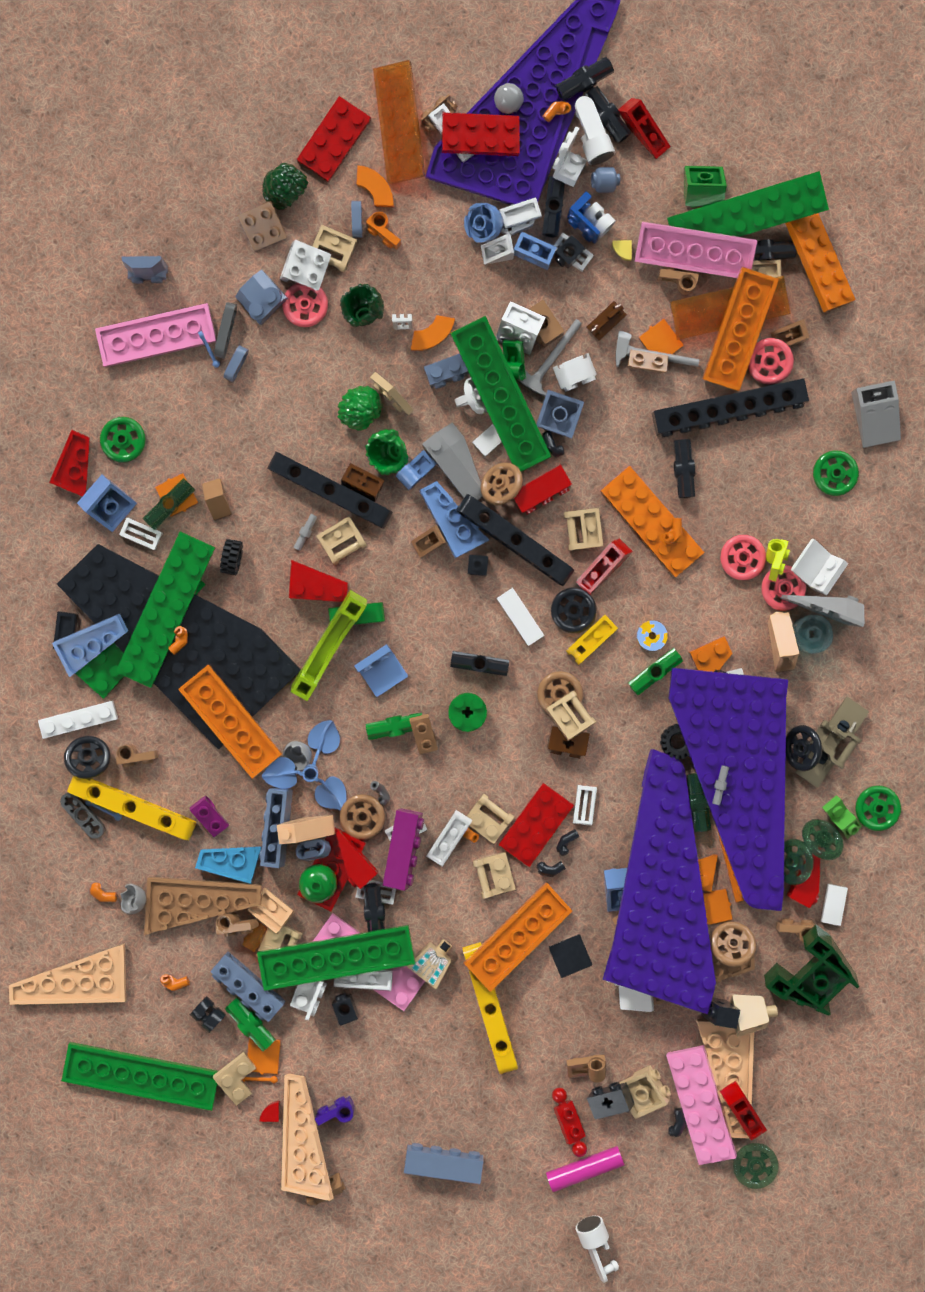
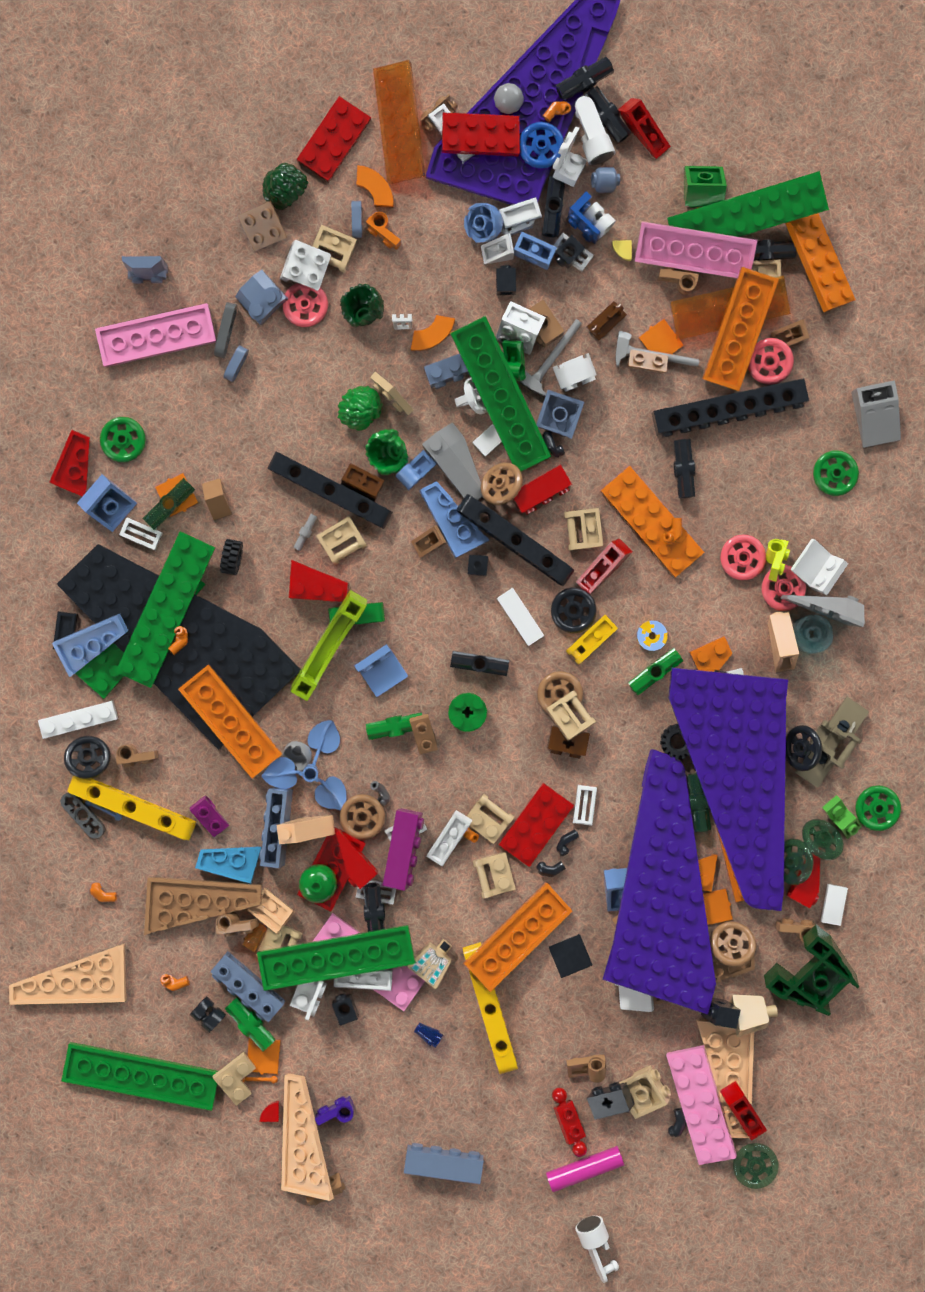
light grey hair [120,884,147,915] -> none
medium blue hinge [198,331,220,368] -> none
sand blue beam [296,839,331,861] -> none
light grey bar [712,765,729,805] -> none
none -> clear blue cone [414,1022,443,1048]
none -> black brick [496,265,516,296]
none -> blue plate [520,122,564,168]

